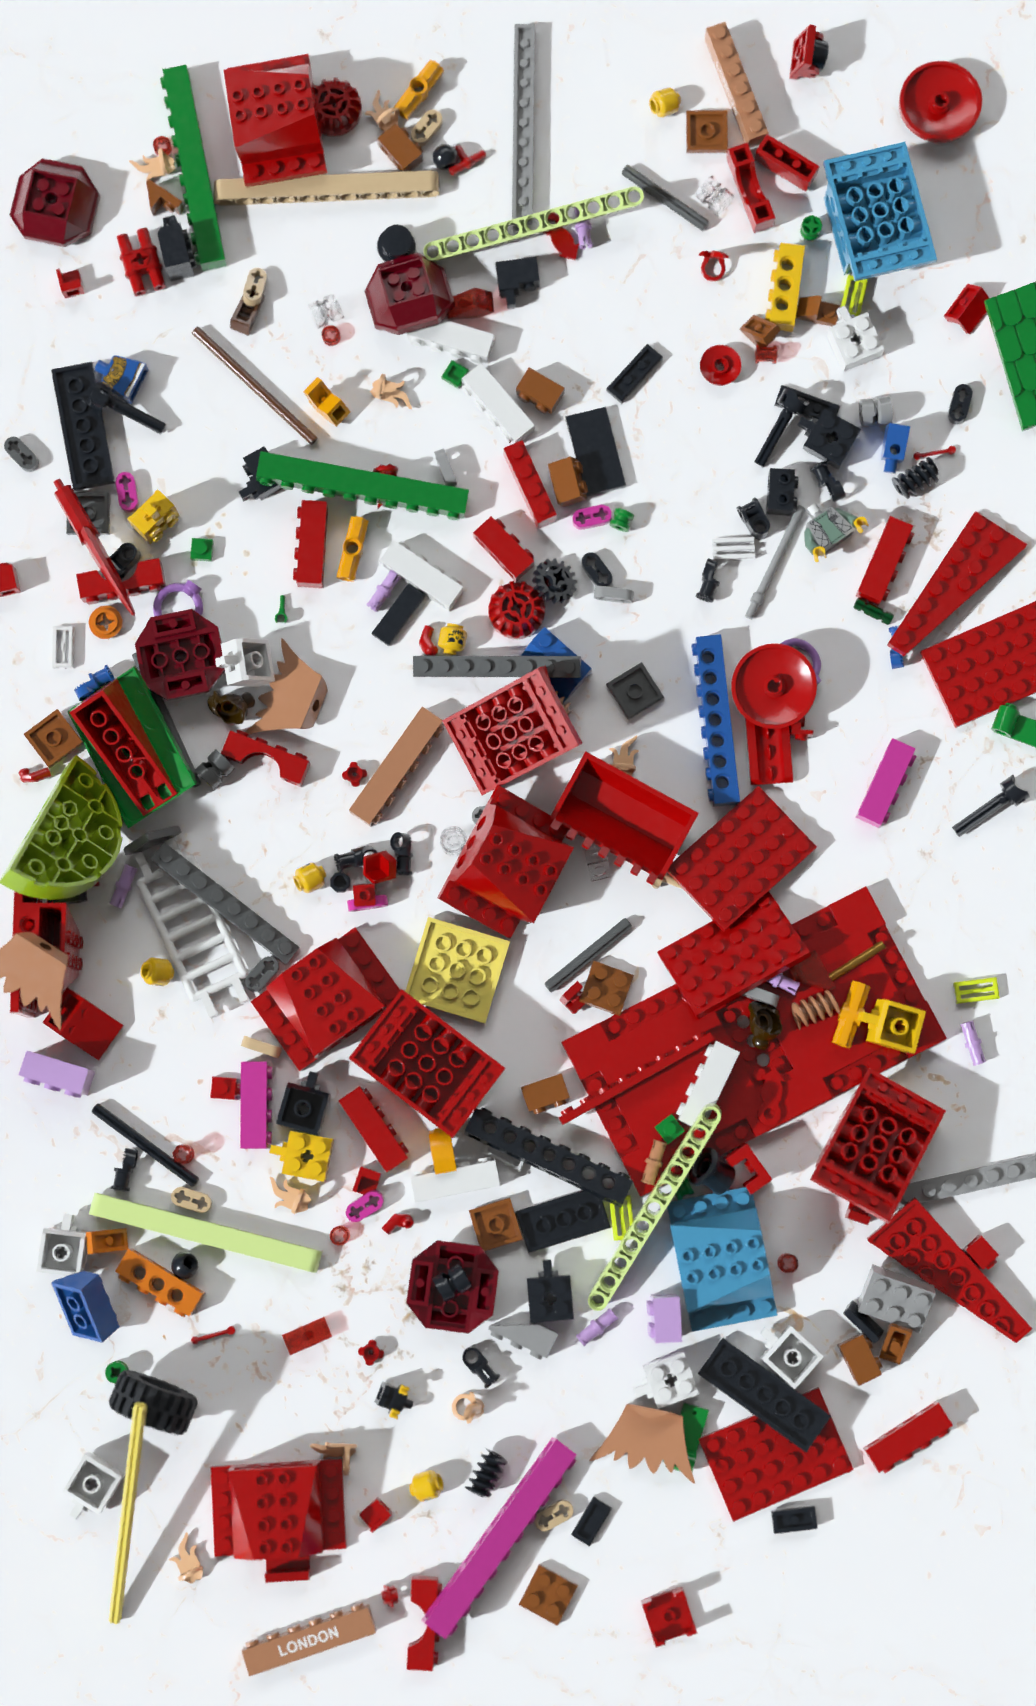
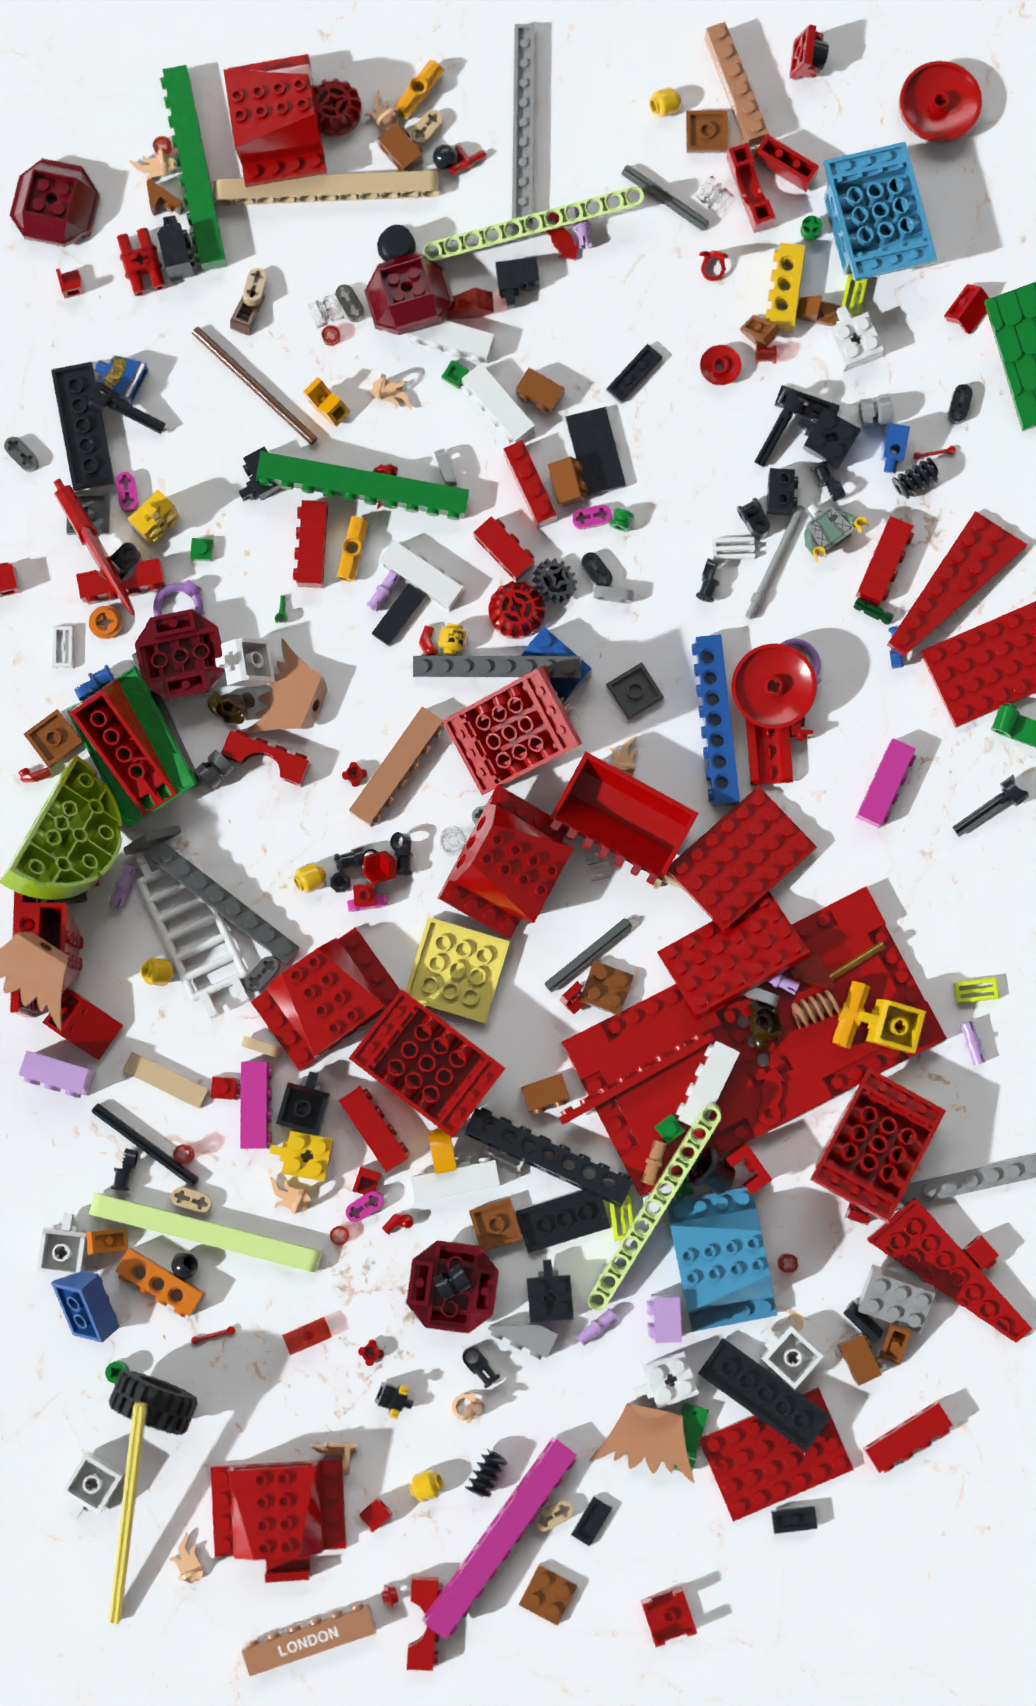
none -> tan tile [122,1052,209,1109]
none -> clear smoke beam [335,284,365,323]

